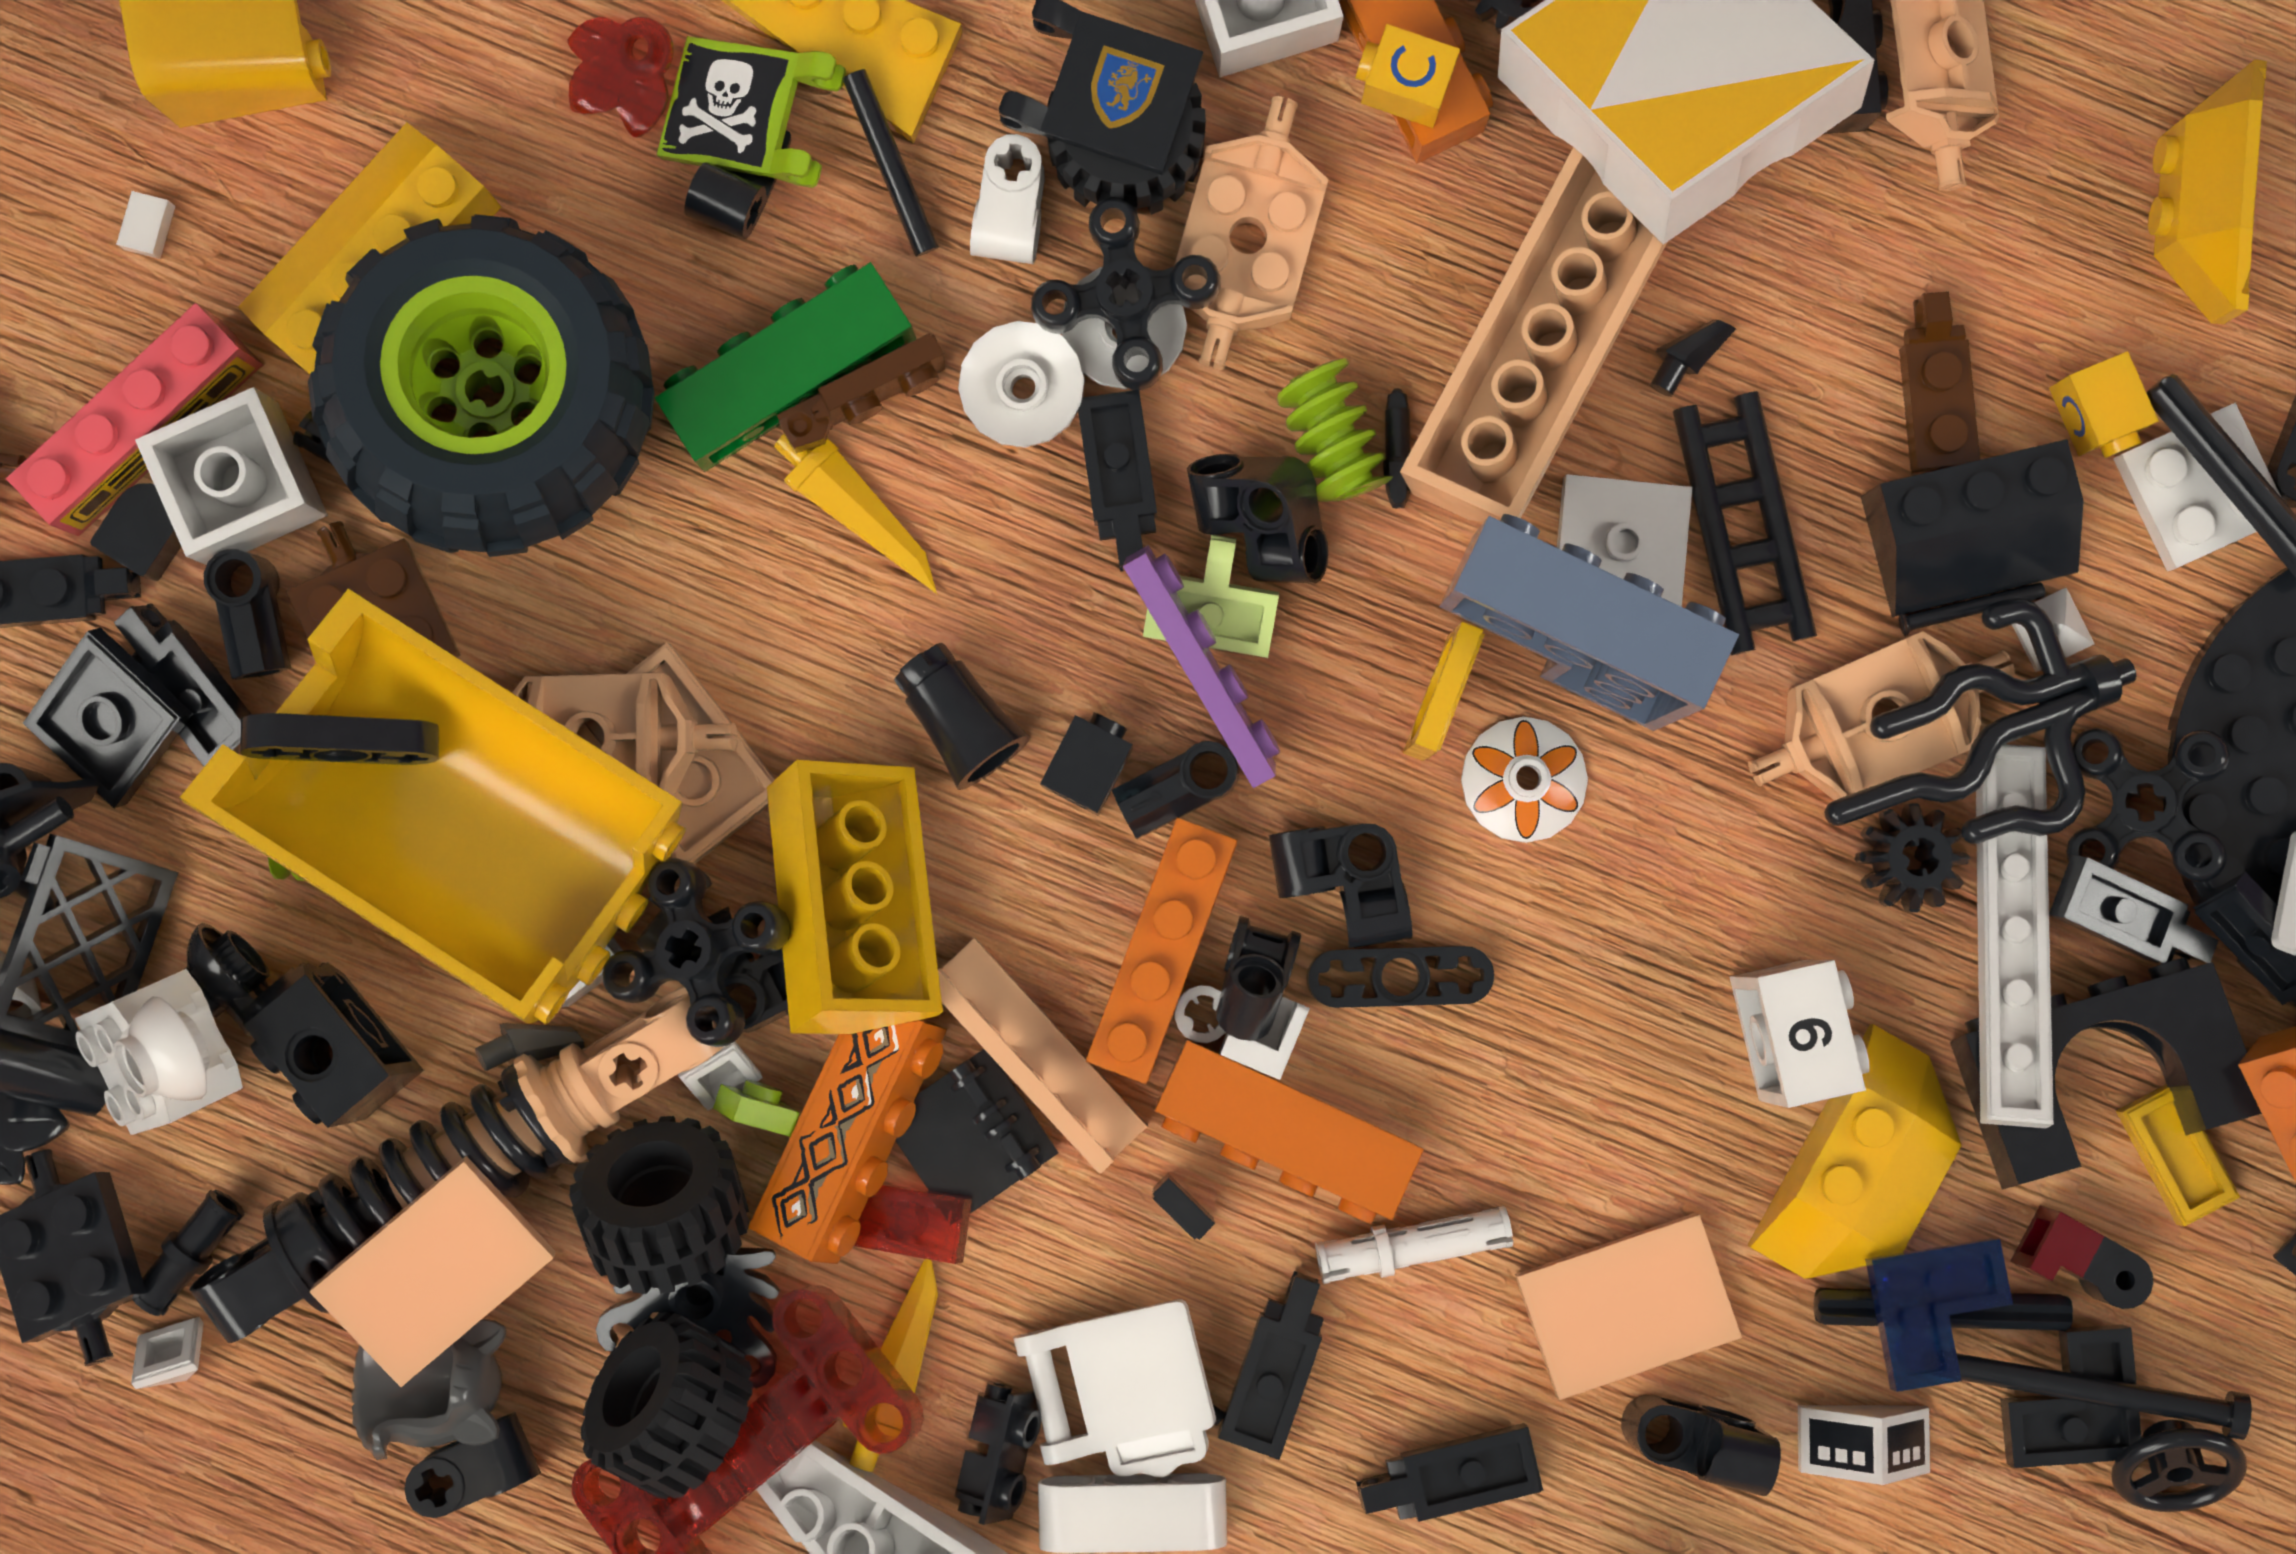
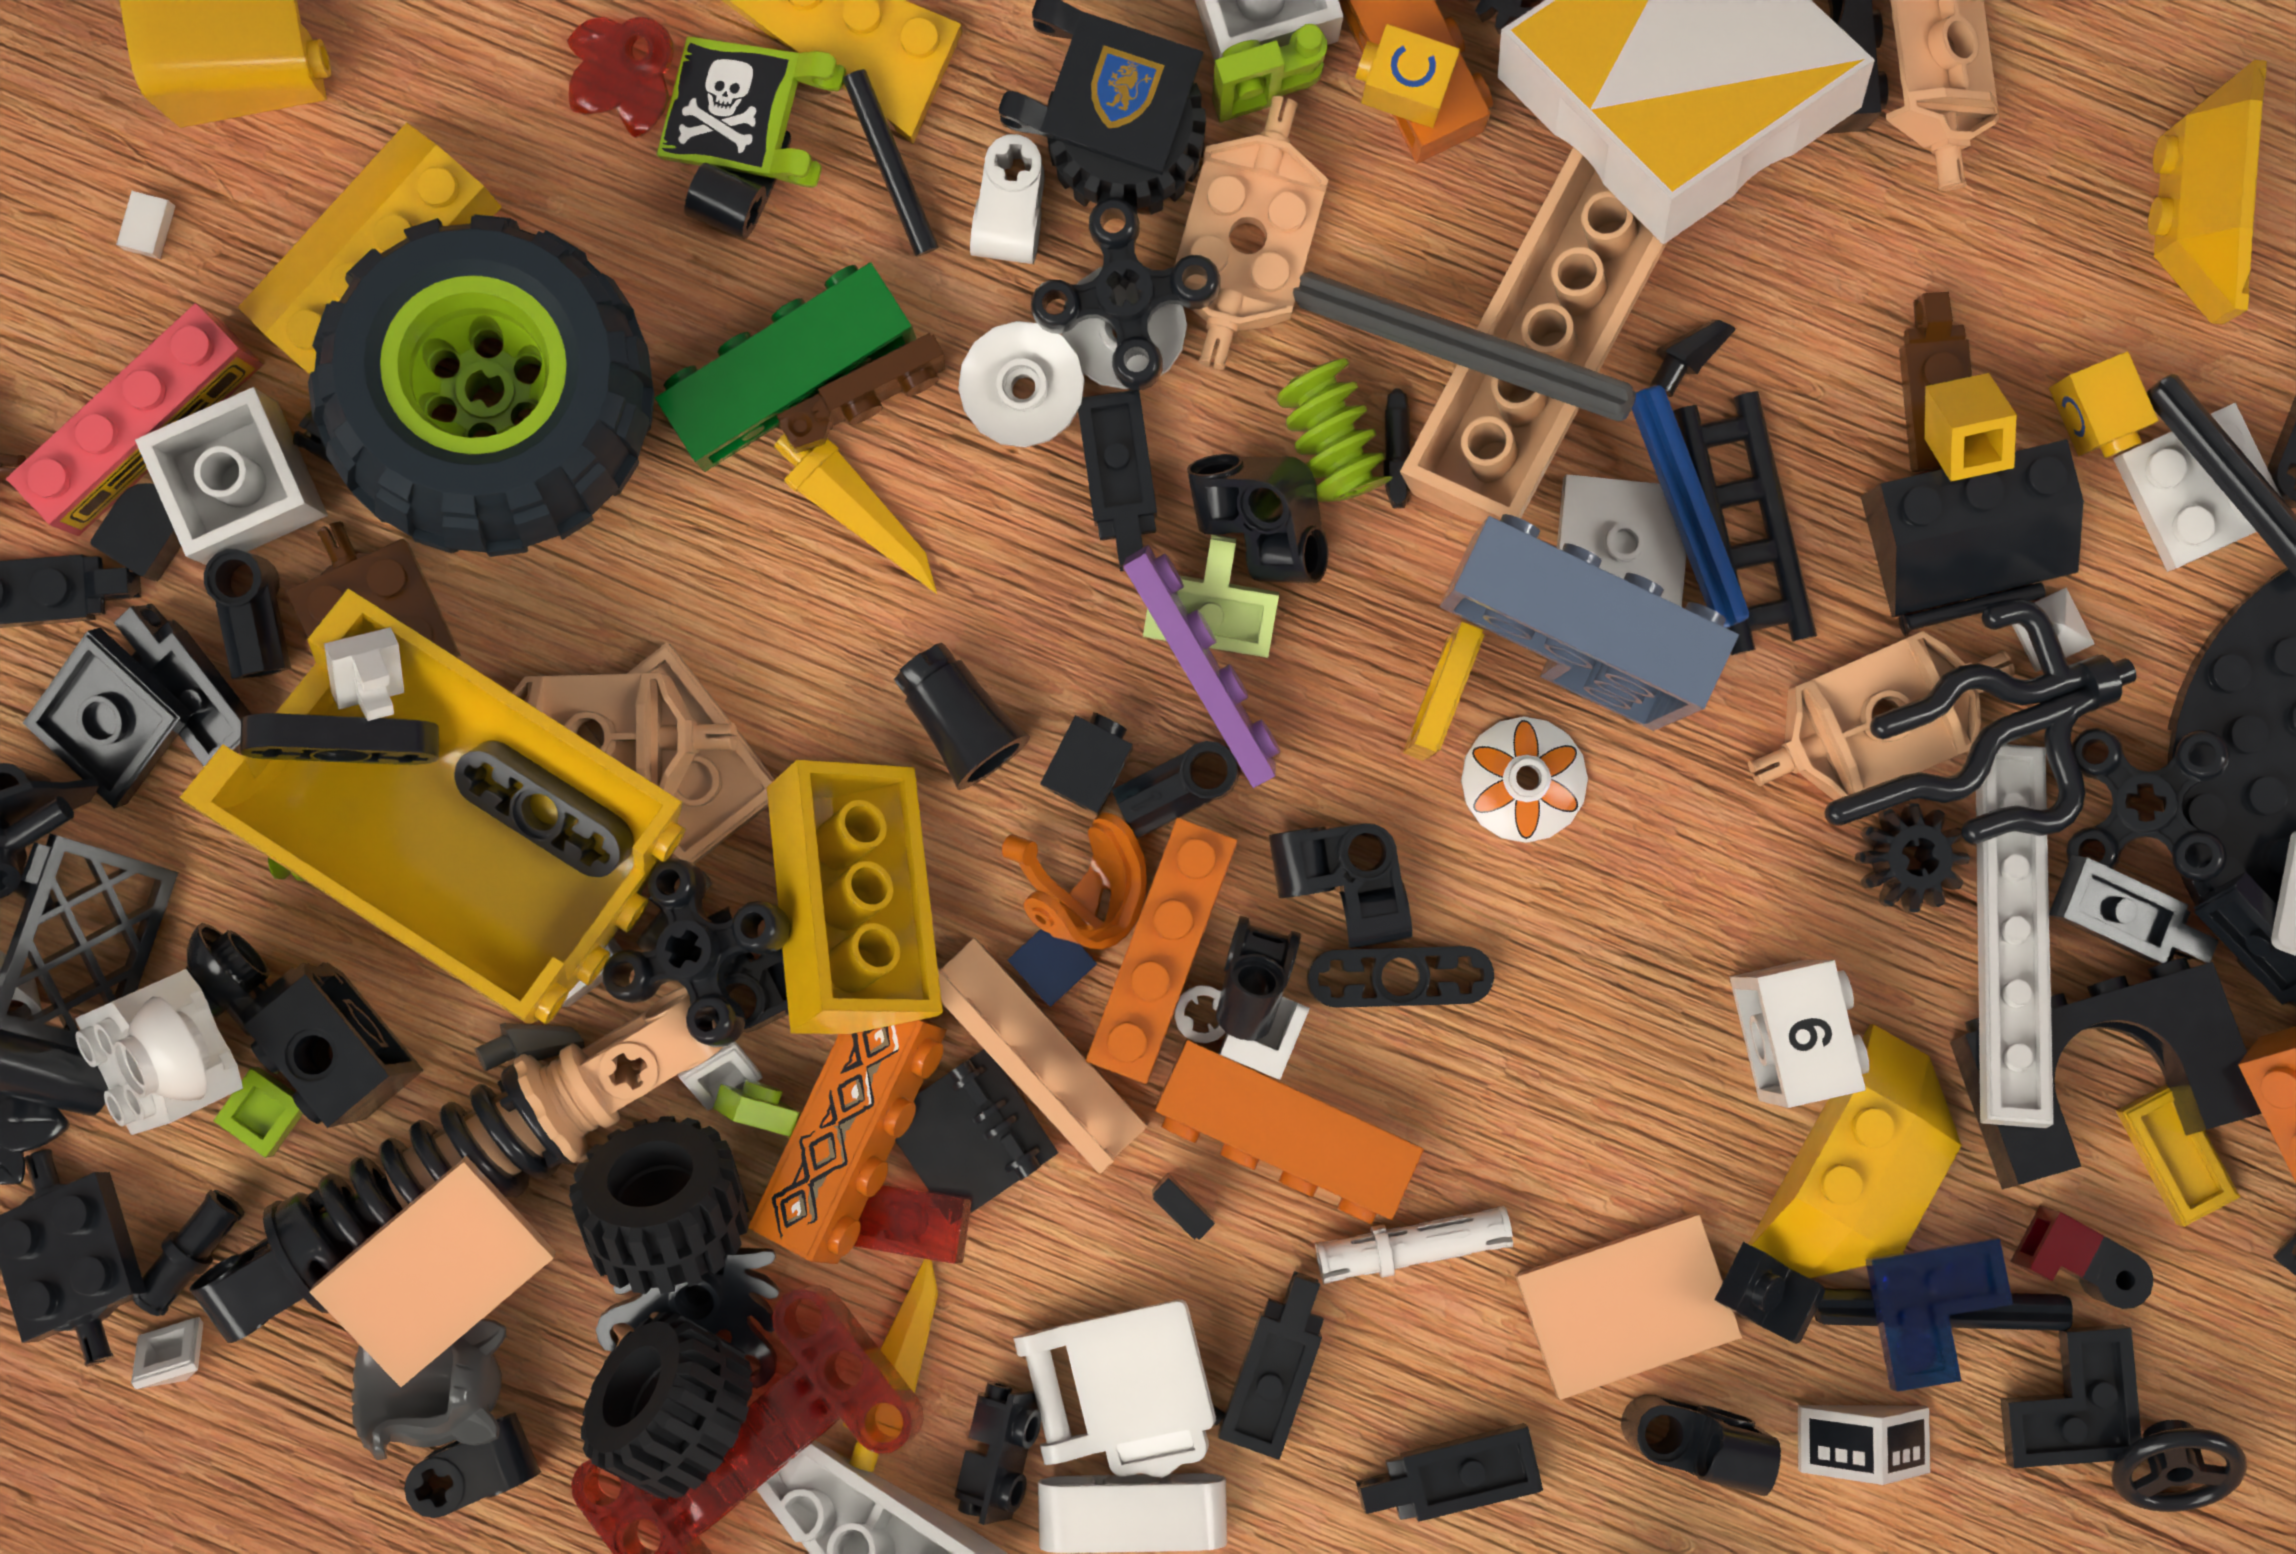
black bar [1921,1349,2252,1440] -> none
none -> lime plate [213,1067,303,1158]
none -> white tile [324,627,404,721]
none -> black beam [454,741,633,877]
none -> orange helmet [1002,812,1147,950]
none -> dark blue tile [1007,929,1097,1007]
none -> lime plate [1212,24,1327,123]
none -> dark grey axle [1293,272,1636,421]
none -> blue axle [1631,386,1749,628]
none -> black bracket [1714,1242,1825,1344]
none -> yellow brick [1924,373,2017,482]

